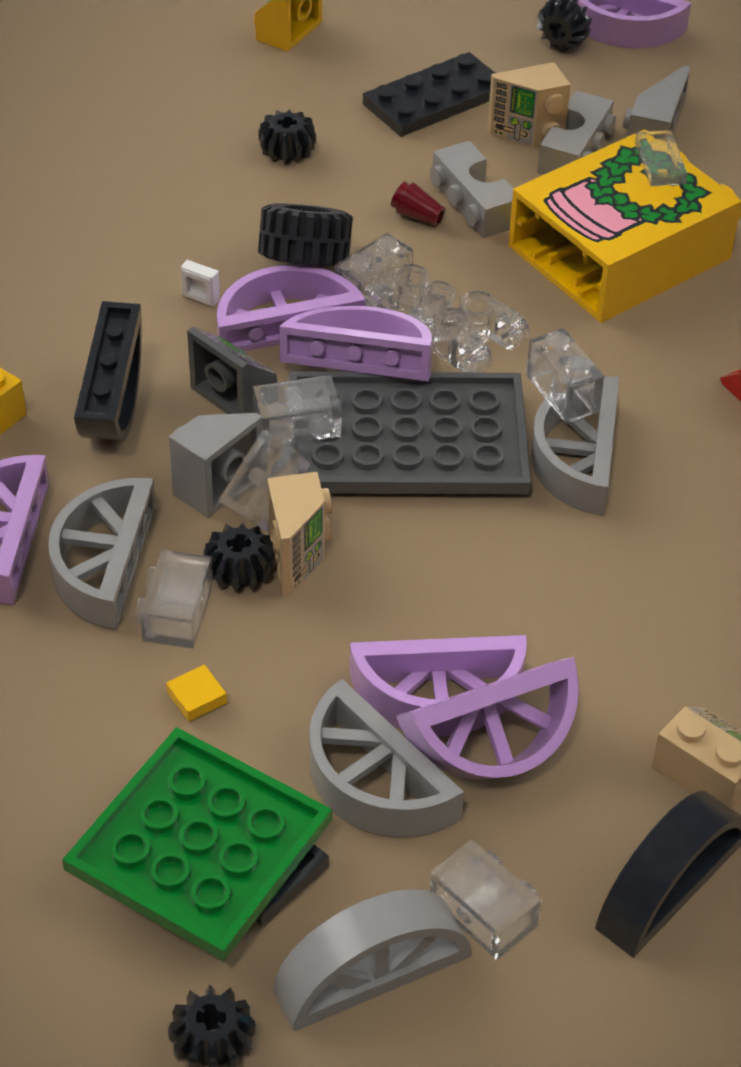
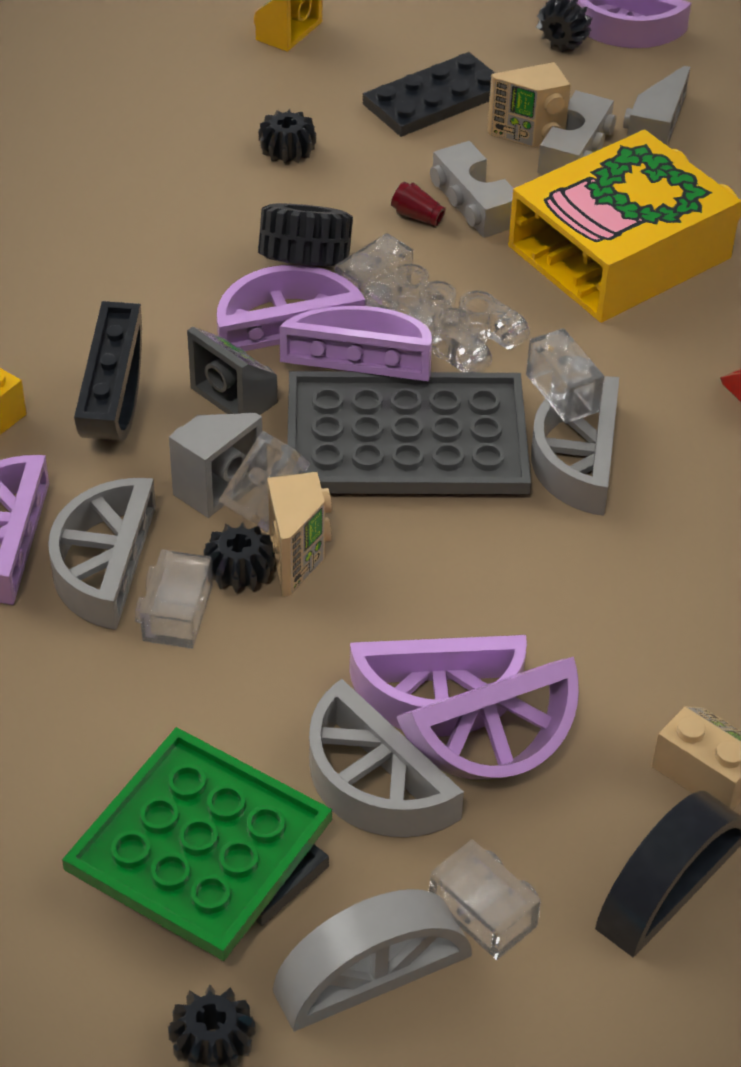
yellow tile [166,664,227,722] -> none
white tile [180,260,220,307] -> none
clear brick [253,375,341,448] -> none
clear tile [635,130,688,186] -> none

